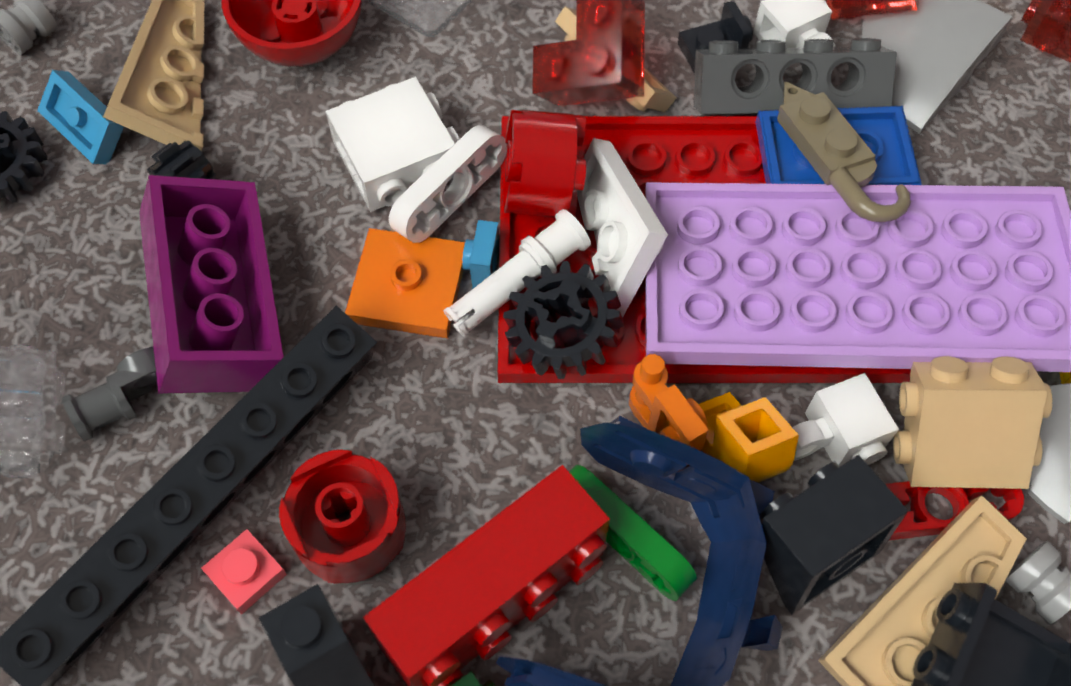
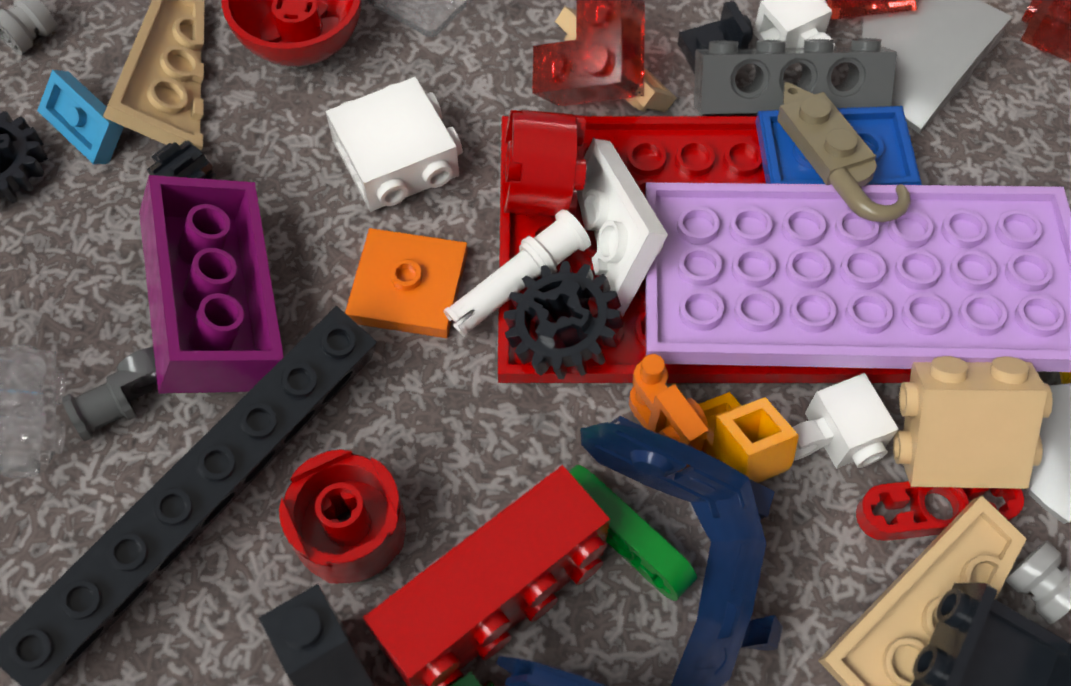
coral plate [201,529,287,615] -> none
white beam [389,125,507,243] -> none
dark azure plate [462,220,500,289] -> none
black slope [761,455,908,614] -> none

